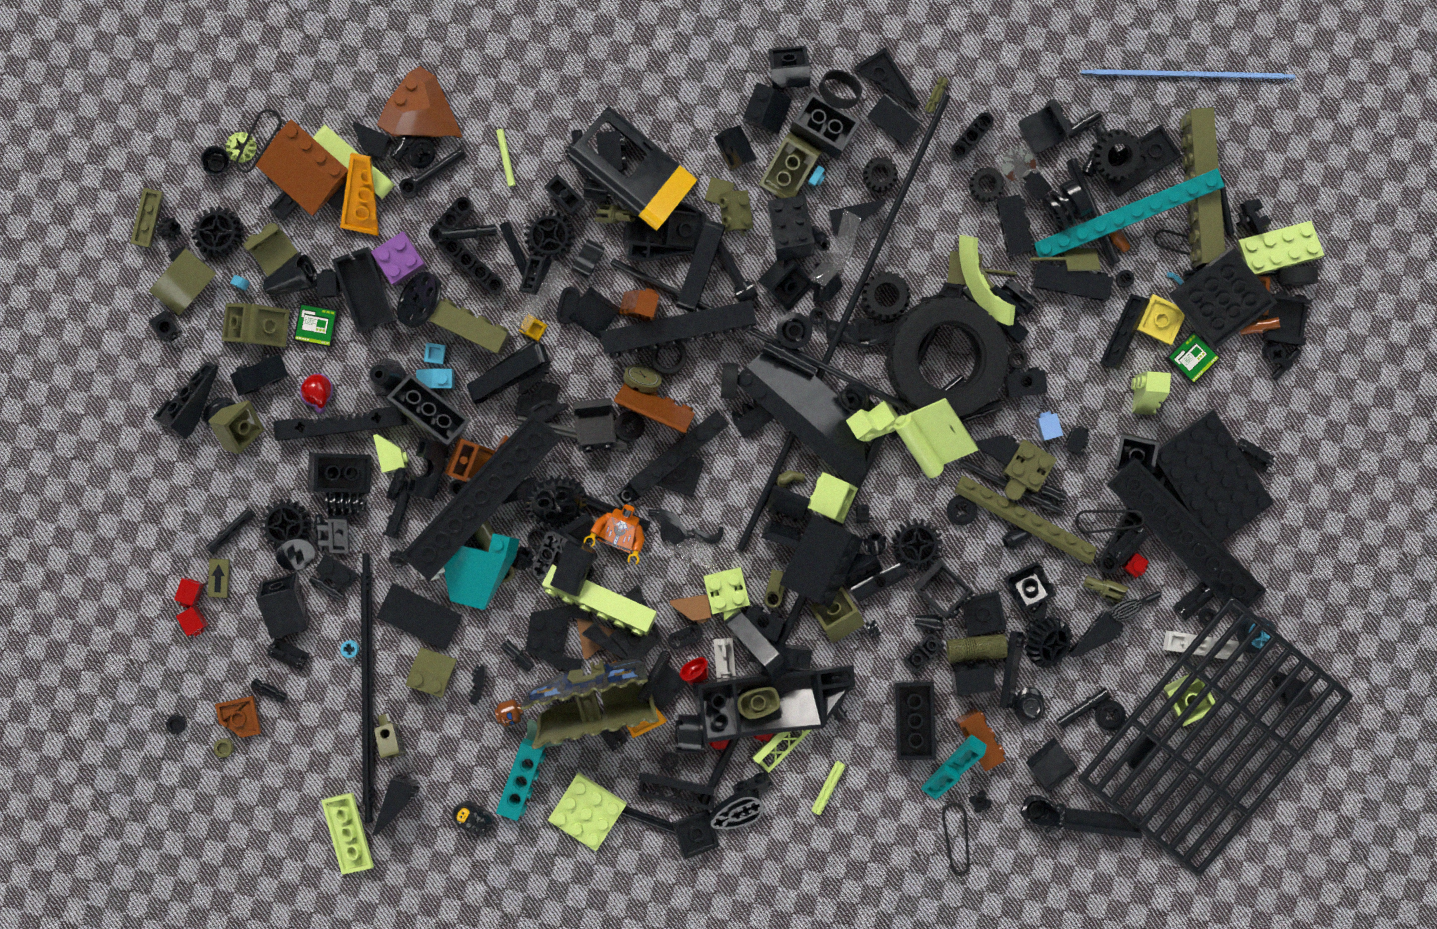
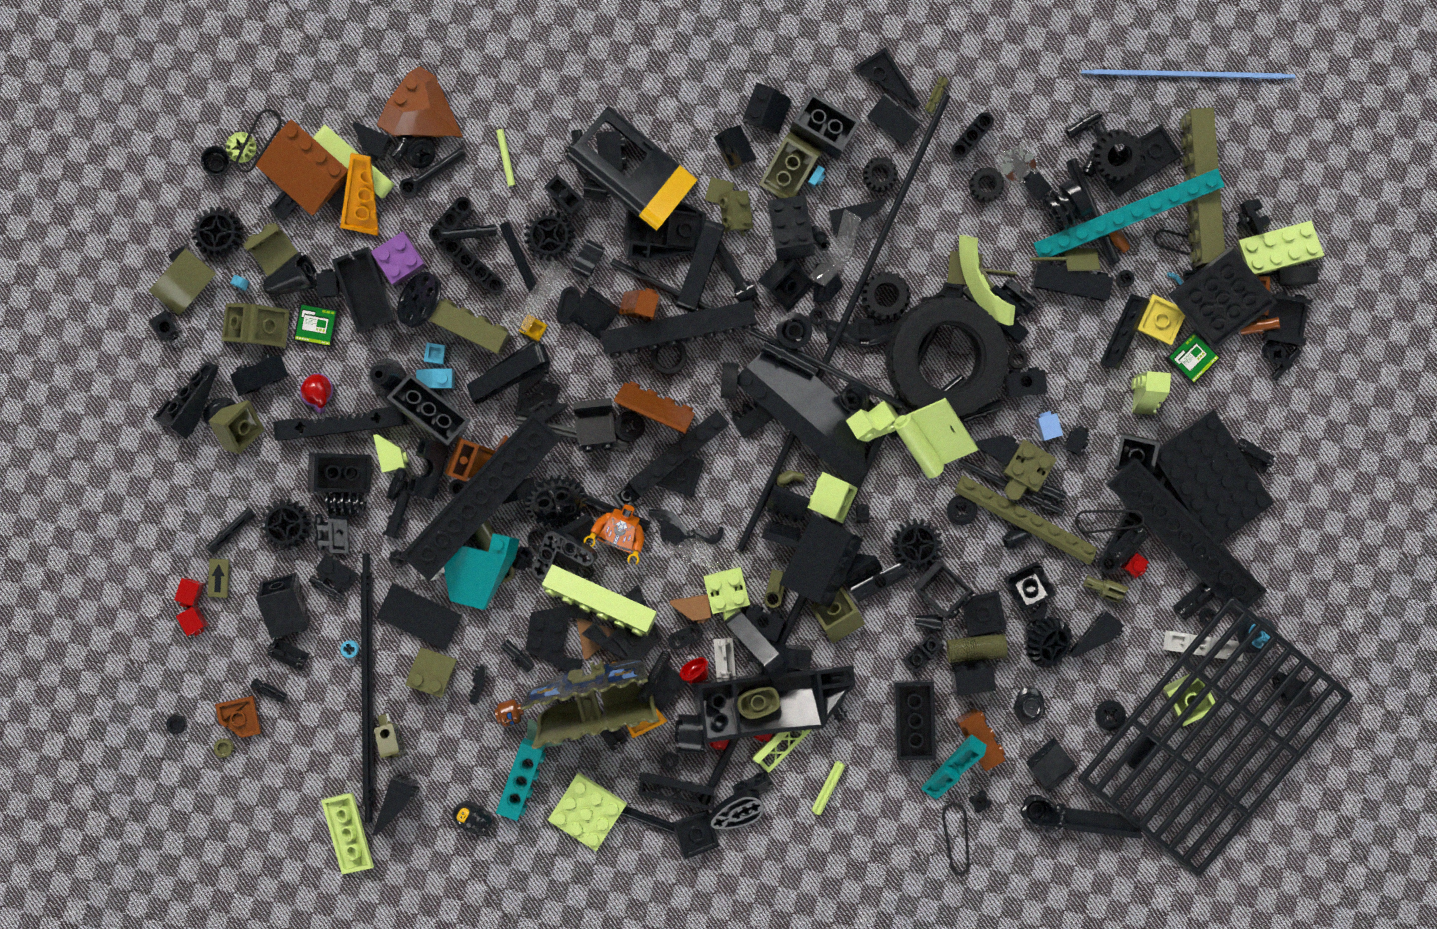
olive plate [130,187,164,248] -> none
black gear [156,217,181,241] -> none
black piece [276,537,315,571] -> none
black slope [519,255,552,295] -> none
black piece [550,540,596,597] -> none
olive arm [595,203,636,224] -> none
olive tile [623,364,662,393] -> none
black slope [768,45,811,89] -> none
black tyre [819,70,862,109] -> none
black gear [864,532,888,556] -> none
black bush [866,619,880,639] -> none
black brick [995,194,1035,257] -> none
black plate [999,631,1025,708] -> none
black bracket [1018,98,1073,154] -> none
black pin [1056,688,1111,729] -> none
black piece [1109,591,1161,623] -> none
black bar [1220,178,1234,235] -> none

